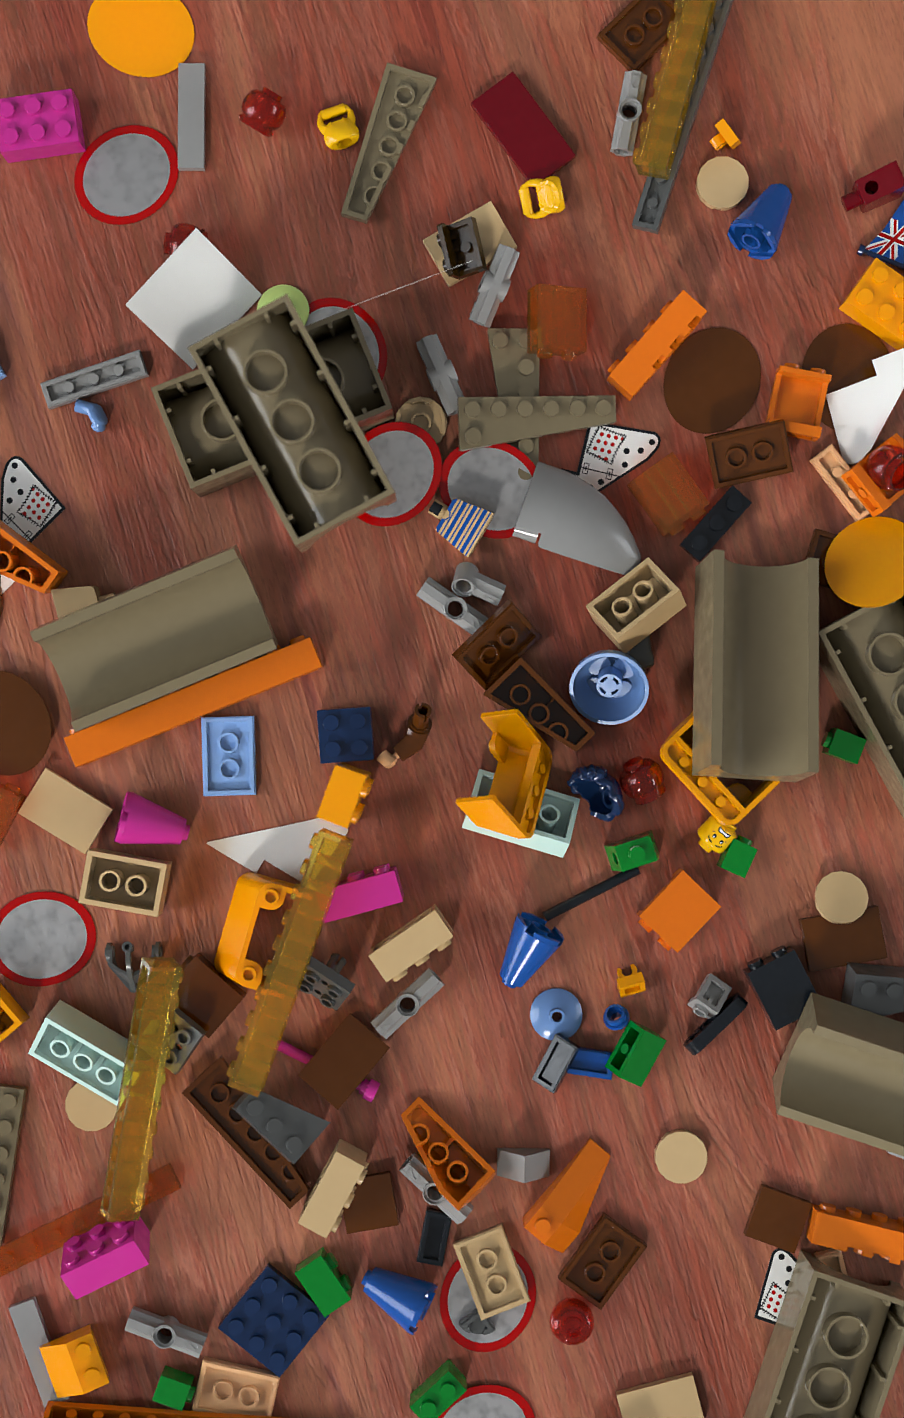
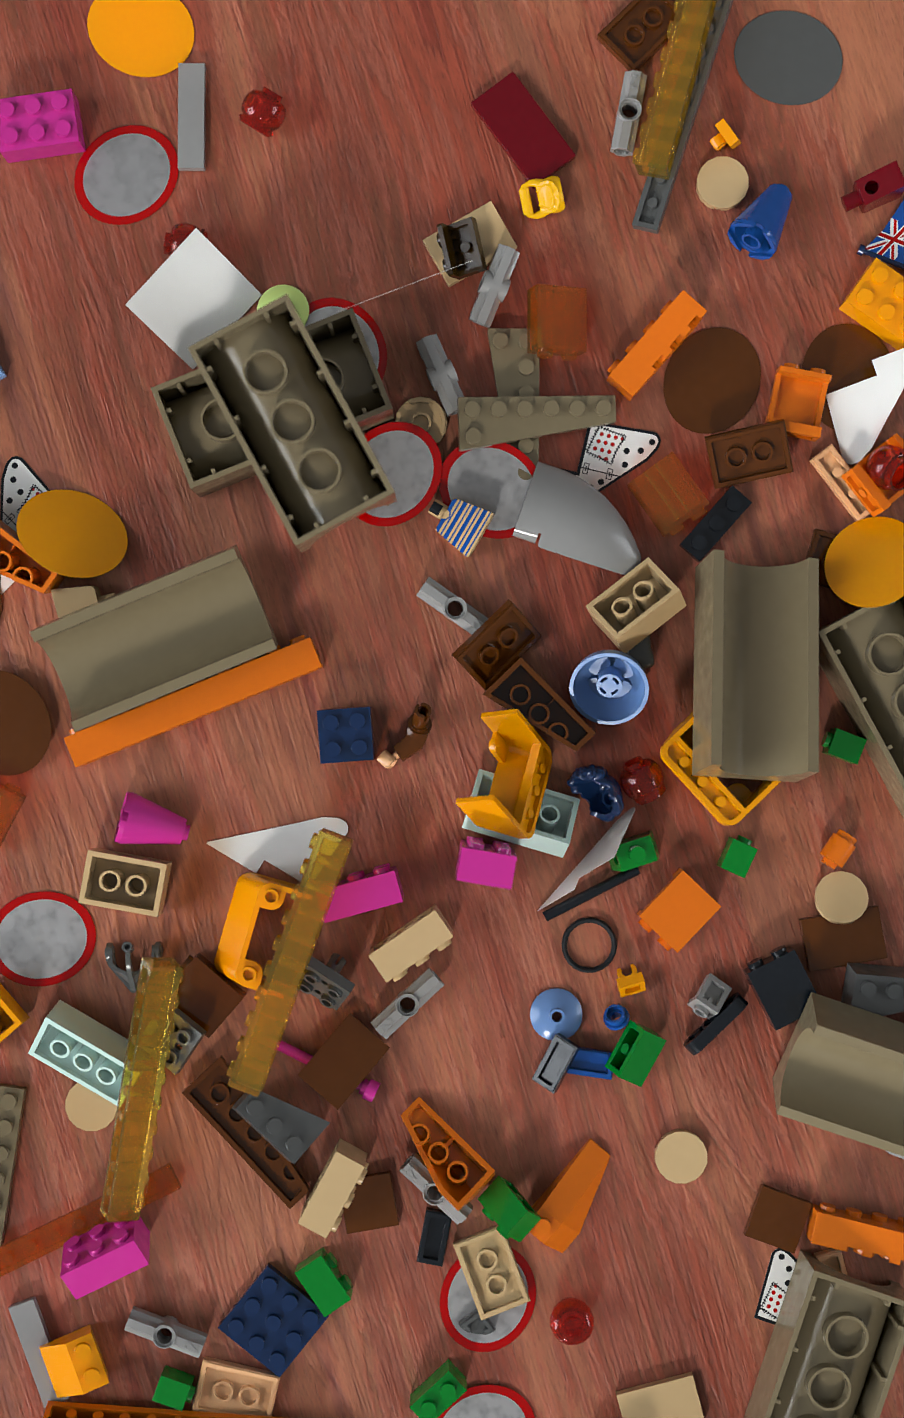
tan tile [18,768,114,854] -> none
light grey tile [40,350,149,410] -> none
medium blue arm [74,399,108,432] -> none
light blue tile [201,716,257,796] -> none
light orange brick [316,762,374,829] -> none
yellow piece [317,103,360,150] -> none
dark tan wing [341,63,437,224] -> none
blue cone [361,1267,438,1335] -> none
light grey piece [451,562,506,606] -> none
light grey slope [497,1148,550,1183] -> none
blue cone [499,912,564,988] -> none
reddish brown tile [558,1213,647,1310] -> none
yellow head [697,815,737,853] -> none
none -> light orange sticker [16,489,128,578]
none -> dark pink brick [456,836,517,890]
none -> green brick [478,1175,541,1242]
none -> white sticker [537,807,635,912]
none -> black tyre [561,917,617,973]
none -> dark grey sticker [734,11,843,105]
none -> orange brick [819,829,857,870]

